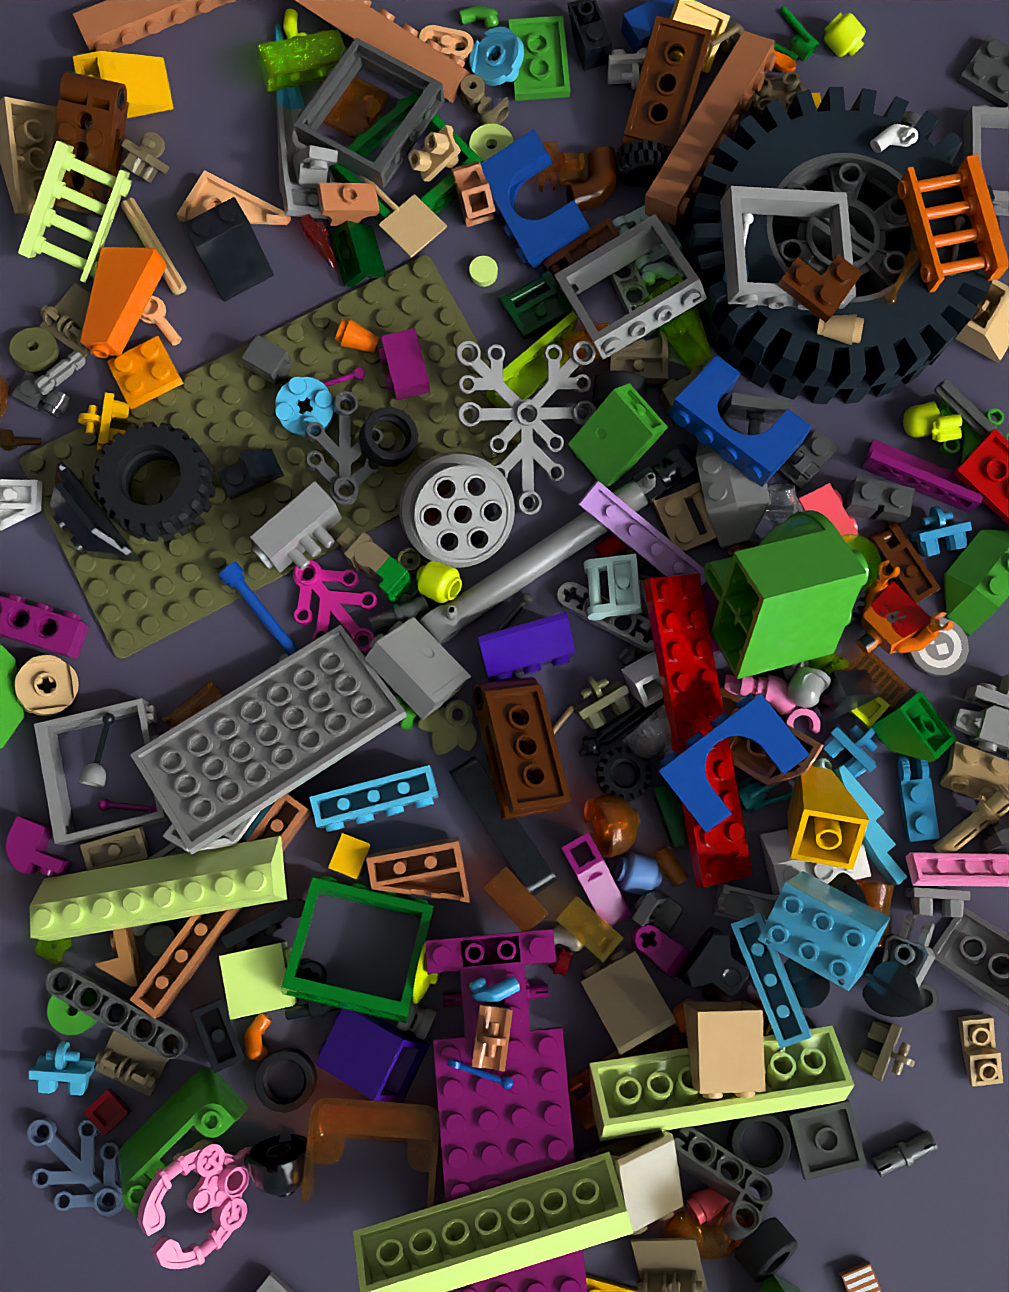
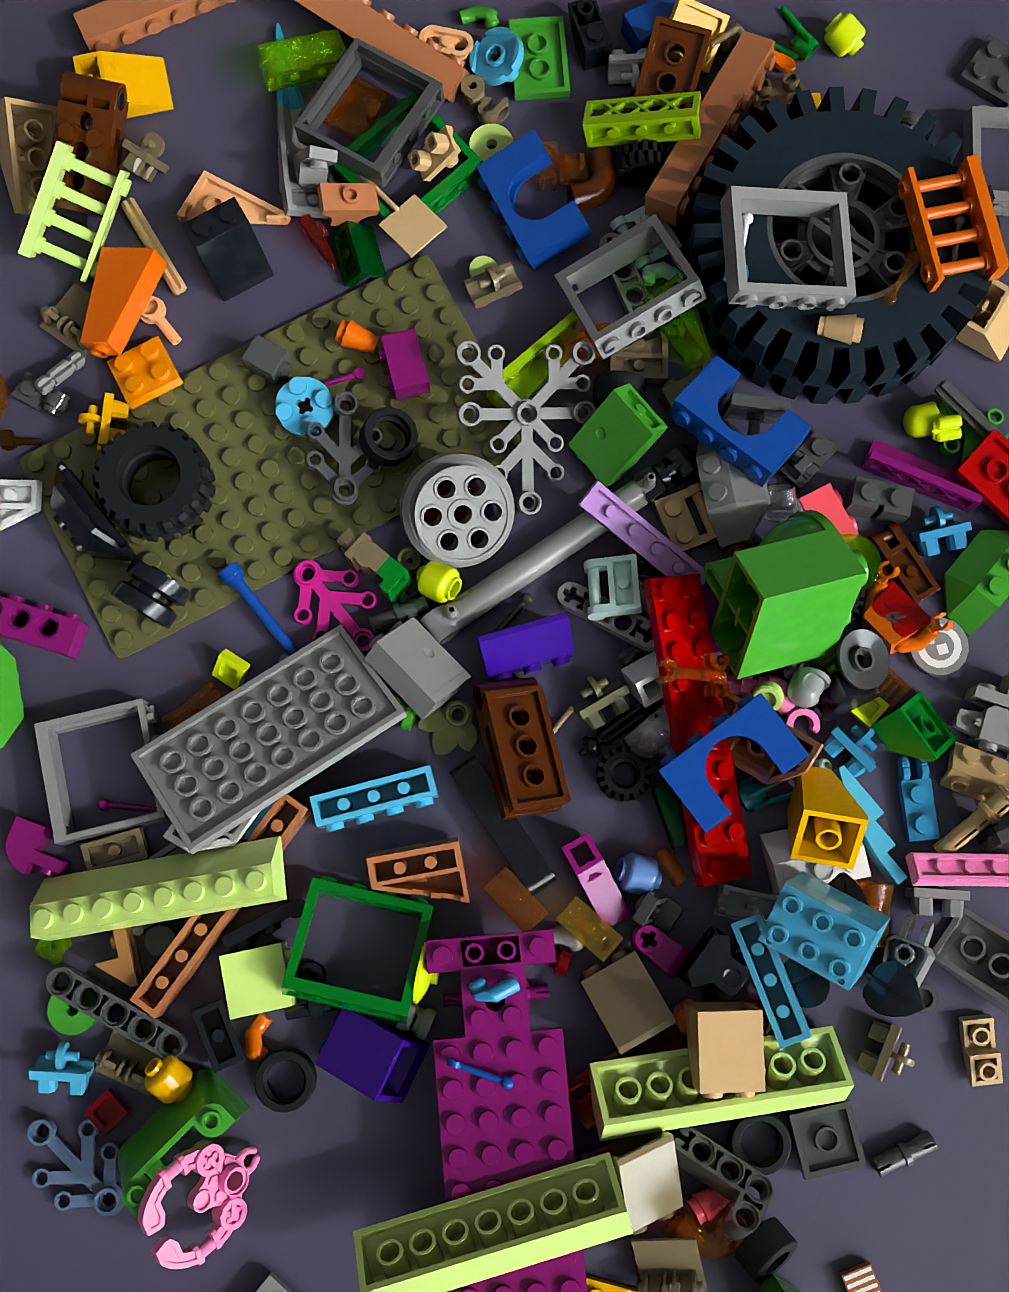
olive piece [9,327,59,372] -> none
tan plate [14,655,79,716] -> none
hinge [79,713,115,787] -> none
black slope [217,449,284,500] -> none
black cylinder [247,1134,312,1197] -> none
light grey piece [250,481,342,572] -> none
neon yellow arm [283,9,308,50] -> none
clear orange windscreen [301,1098,440,1208] -> none
yellow panel [328,833,370,879] -> none
nougat brick [451,161,495,227] -> none
nougat hips [472,1004,513,1072] -> none
dark green plate [497,270,573,340] -> none
reddish brown plate [543,217,620,288] -> none
clear orange cylinder [584,795,640,858] -> none
red piece [595,534,629,558] -> none
reddish brown plate [777,254,862,323] -> none
white arm [870,124,918,153] -> none
none -> black wheel [110,558,192,629]
none -> yellow head [144,1055,193,1104]
none -> neon yellow plate [212,649,251,690]
none -> dark tan hips [464,261,522,309]
none -> lime fence [582,91,701,148]
none -> clear orange bar [656,653,730,699]
none -> yellowish green tile [752,681,784,711]
none -> dark grey dish [837,629,890,690]

